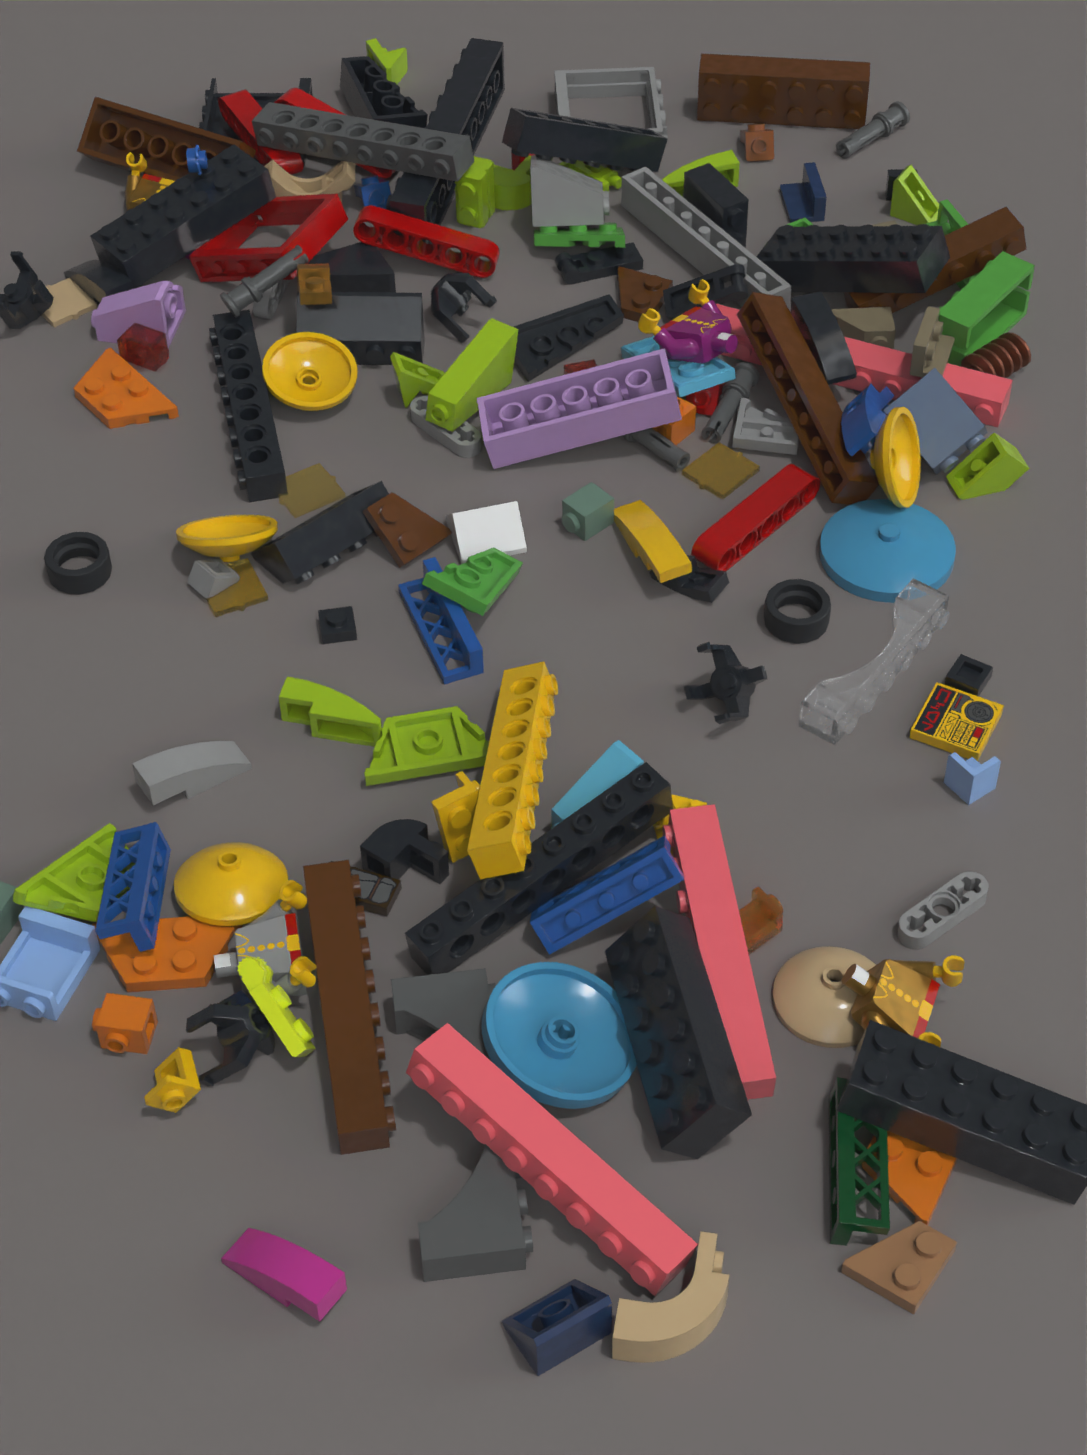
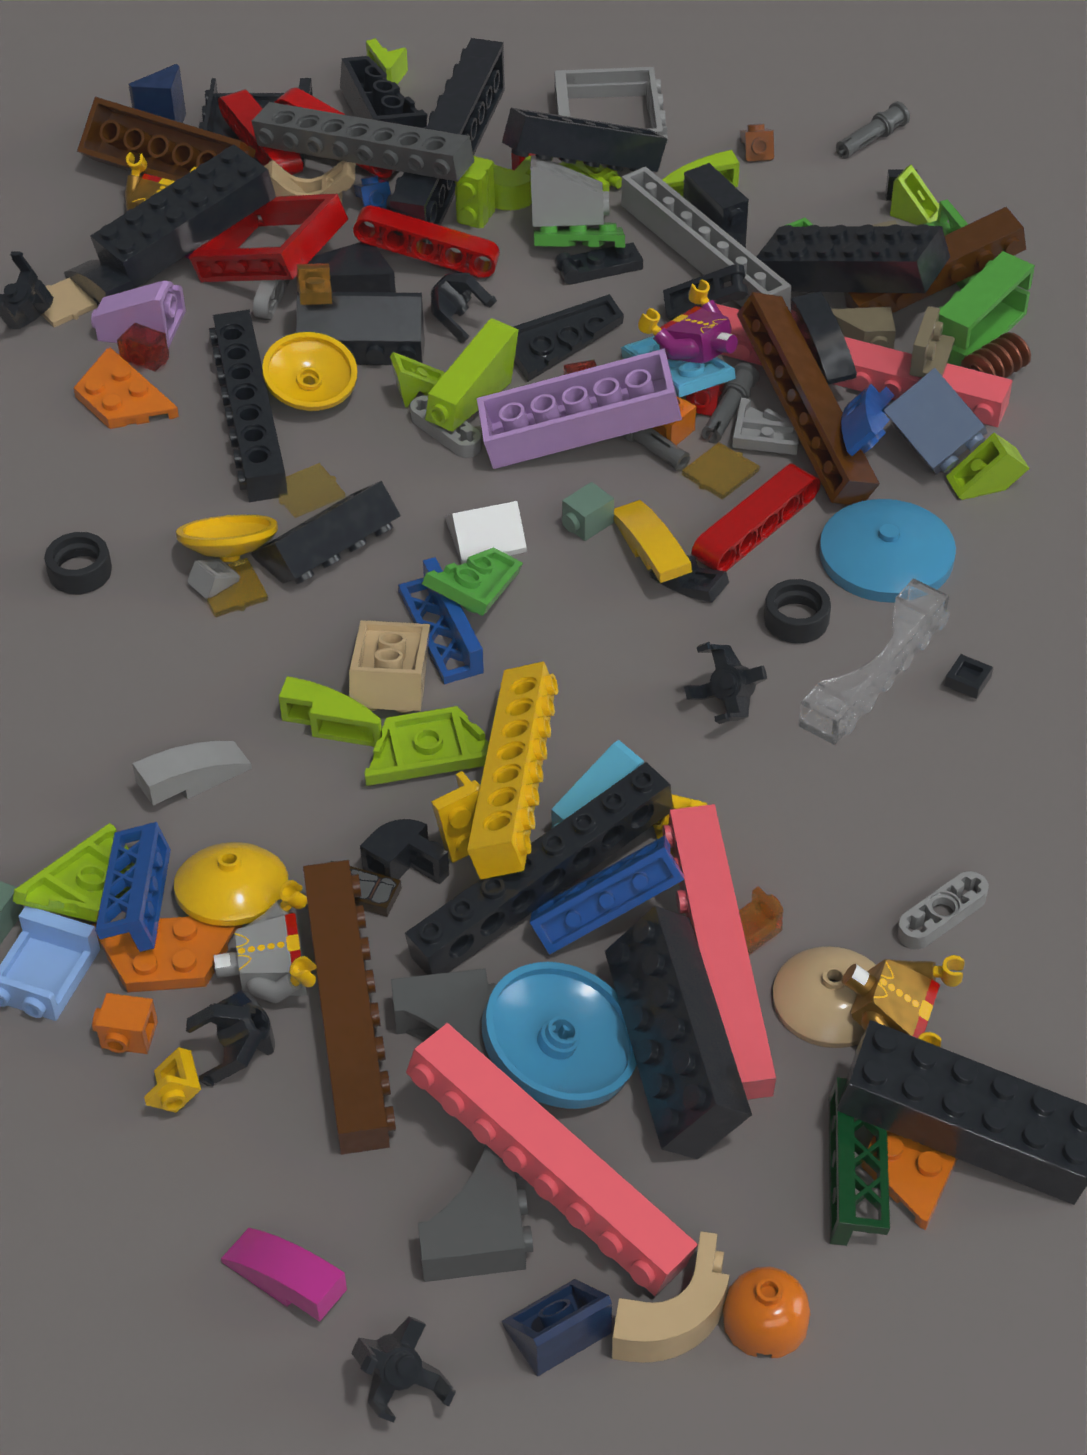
blue plate [186,145,208,175] -> none
dark grey pin [220,245,309,318] -> none
neon yellow hinge [237,956,316,1057] -> none
black plate [318,606,357,644] -> none
reddish brown wing [362,492,452,568] -> none
reddish brown wing [617,266,673,322] -> none
reddish brown brick [697,53,870,129] -> none
dark blue panel [780,162,827,223] -> none
medium nougat wing [841,1221,957,1314] -> none
yellow dish [870,407,921,508] -> none
tile [909,682,1004,761] -> none
light blue panel [944,752,1001,805] -> none
none -> dark blue slope [128,64,186,123]
none -> tan slope [349,620,430,713]
none -> black piece [351,1316,456,1423]
none -> orange cylinder [723,1266,811,1358]

